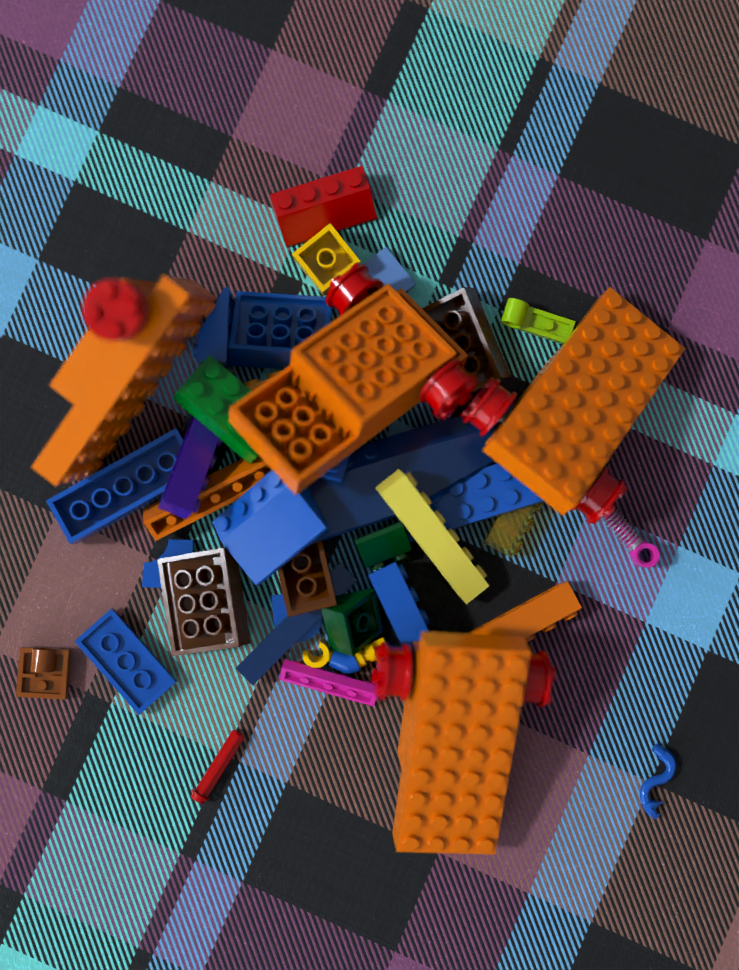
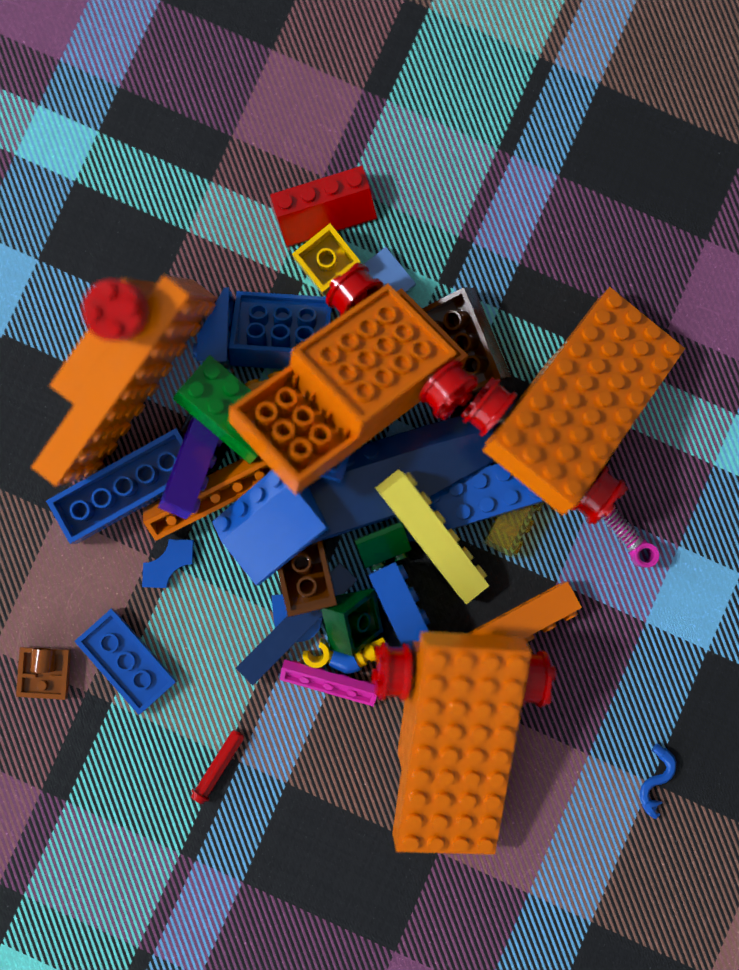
reddish brown slope [157,547,251,656] -> none
lime plate [501,298,576,344] -> none

